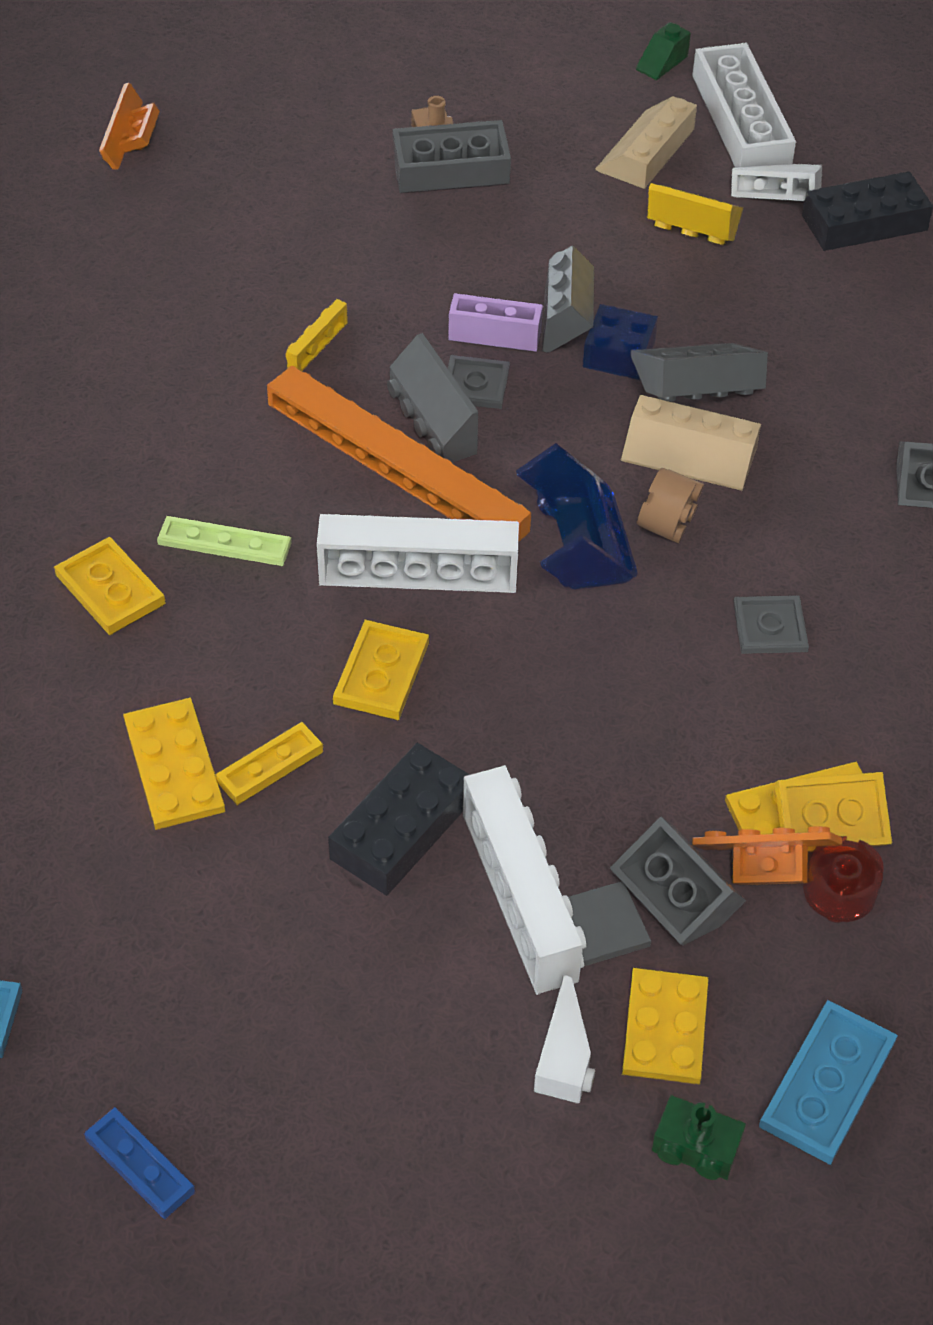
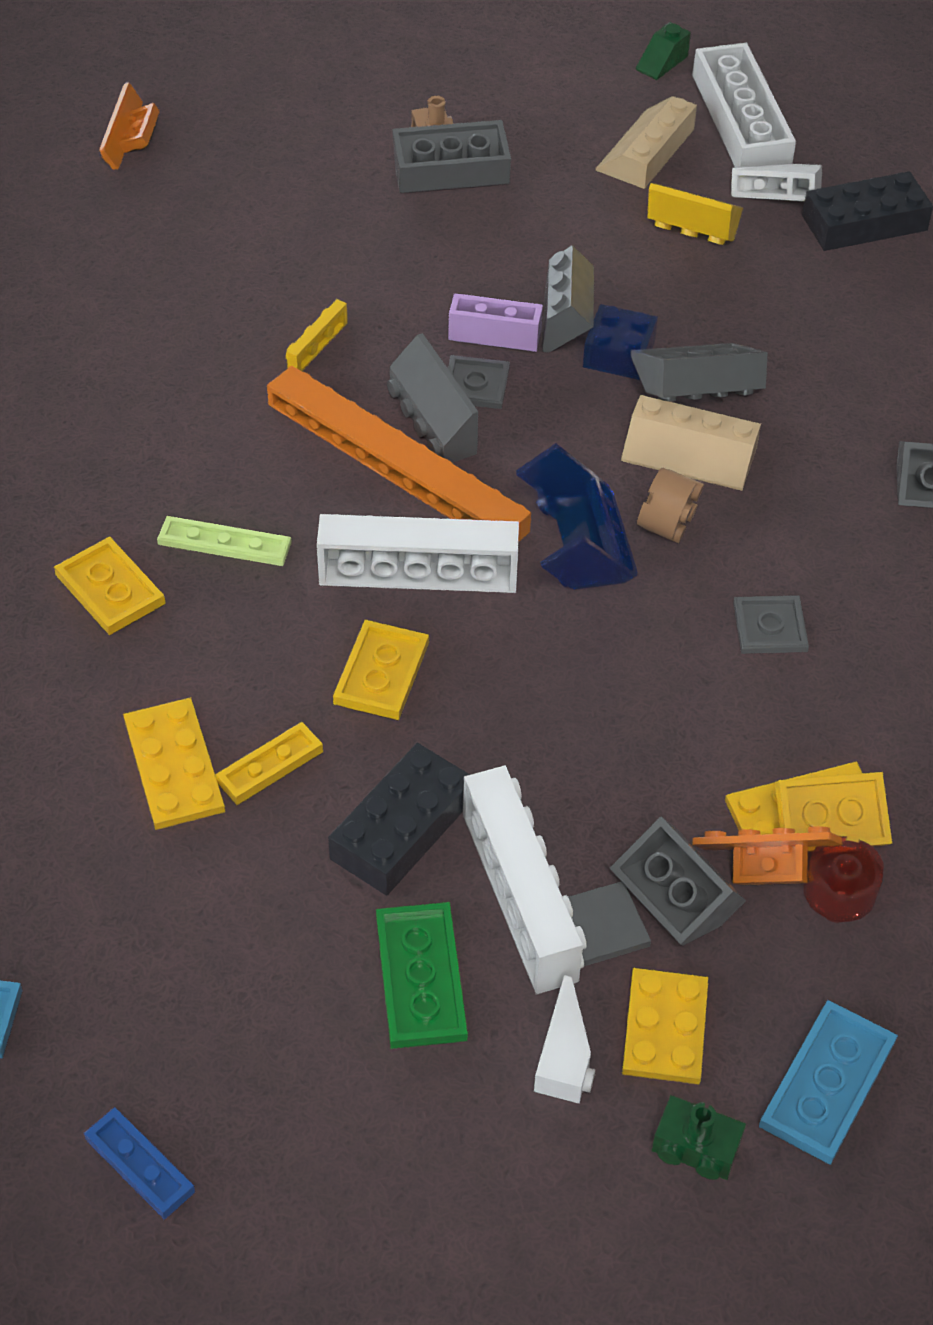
none -> green plate [376,902,468,1049]

